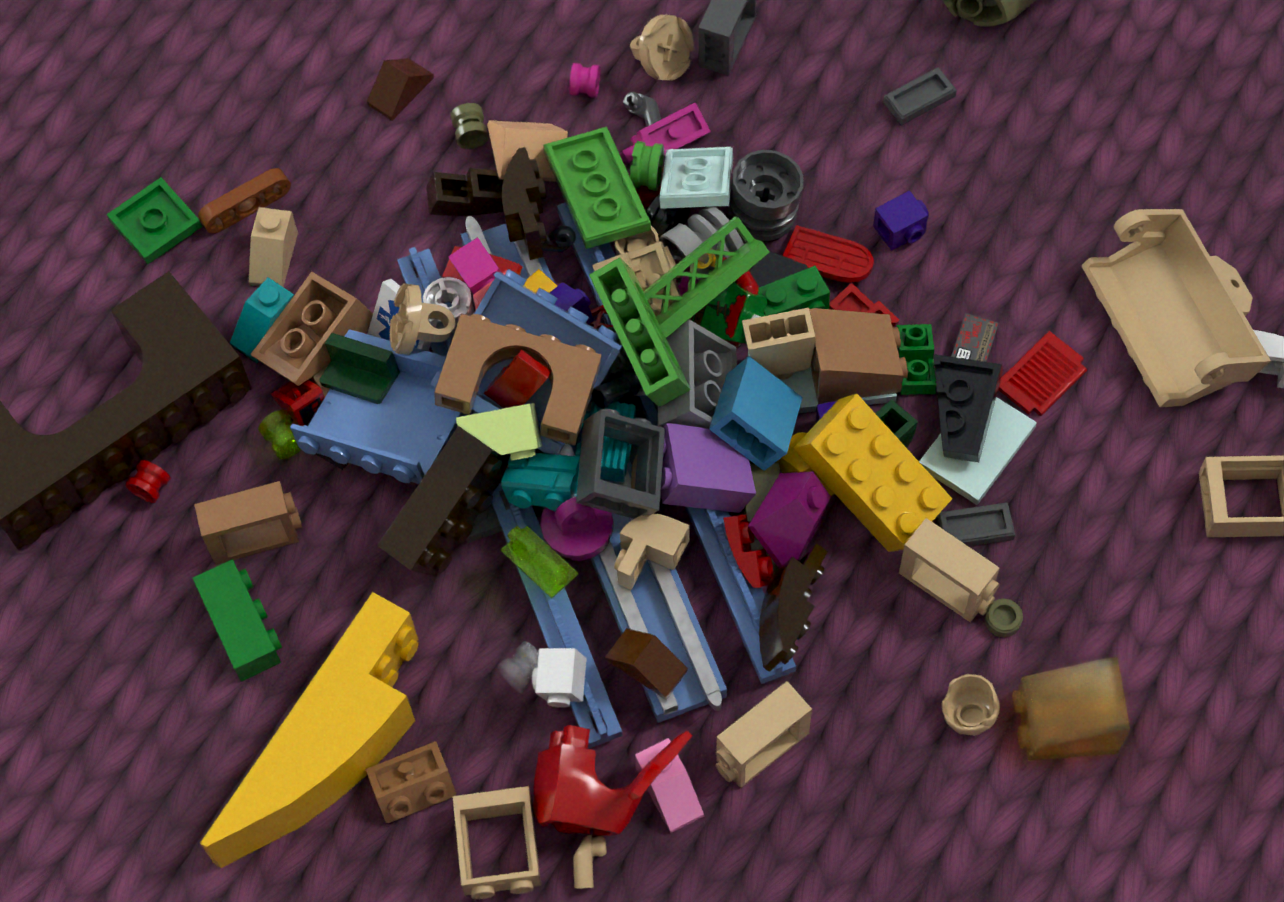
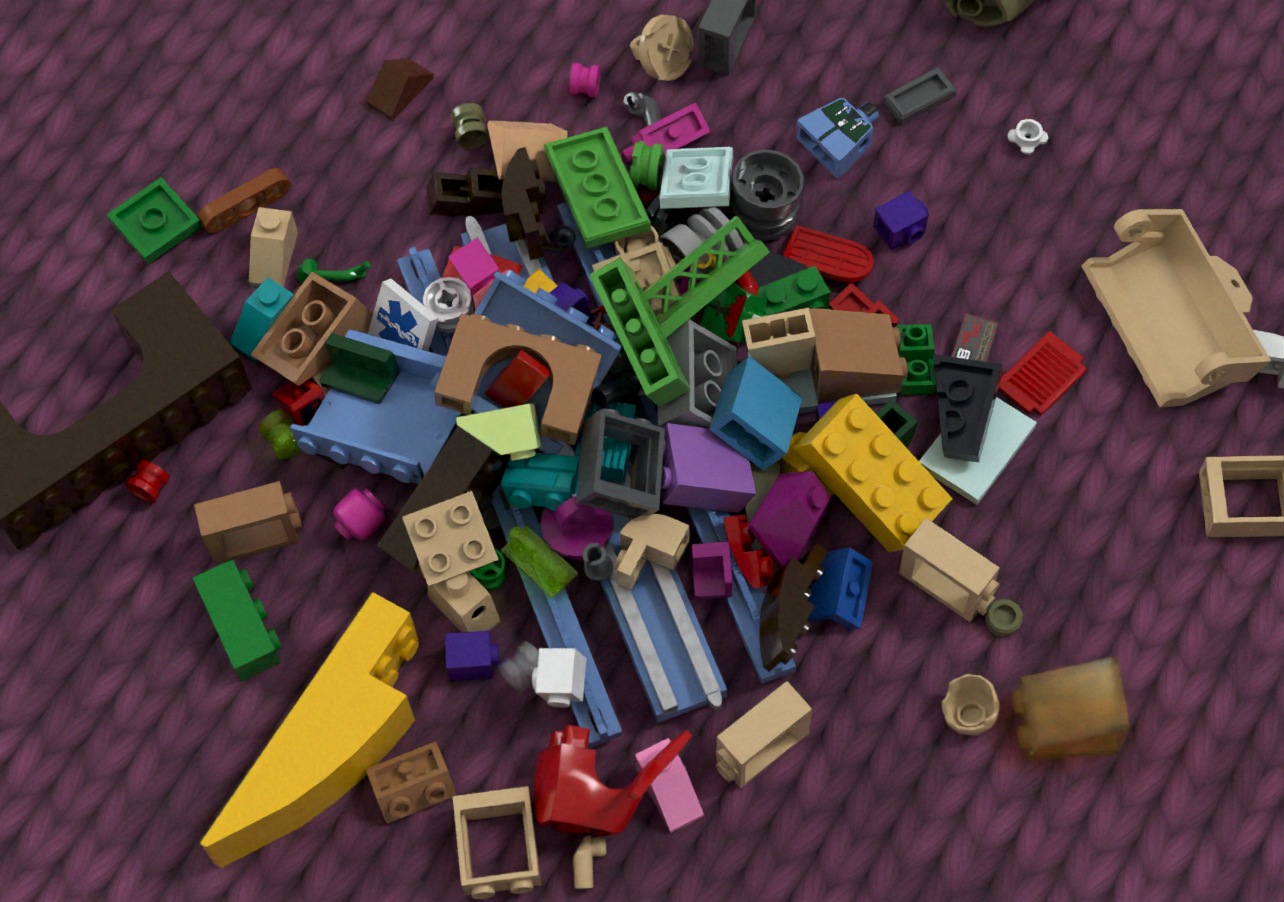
tan tile [390,283,456,355] -> none
reddish brown slope [605,628,688,700] -> none
dark grey tile [936,502,1015,546] -> none
none -> green piece [297,258,370,284]
none -> dark pink head [333,488,387,541]
none -> tan hinge [402,491,498,587]
none -> tan torso [428,572,500,632]
none -> dark purple brick [445,631,500,681]
none -> green wheel [470,548,507,591]
none -> dark grey pin [582,543,613,581]
none -> magenta panel [692,542,733,599]
none -> medium blue torso [796,98,879,179]
none -> blue panel [807,547,873,630]
none -> white plate [1008,119,1048,154]

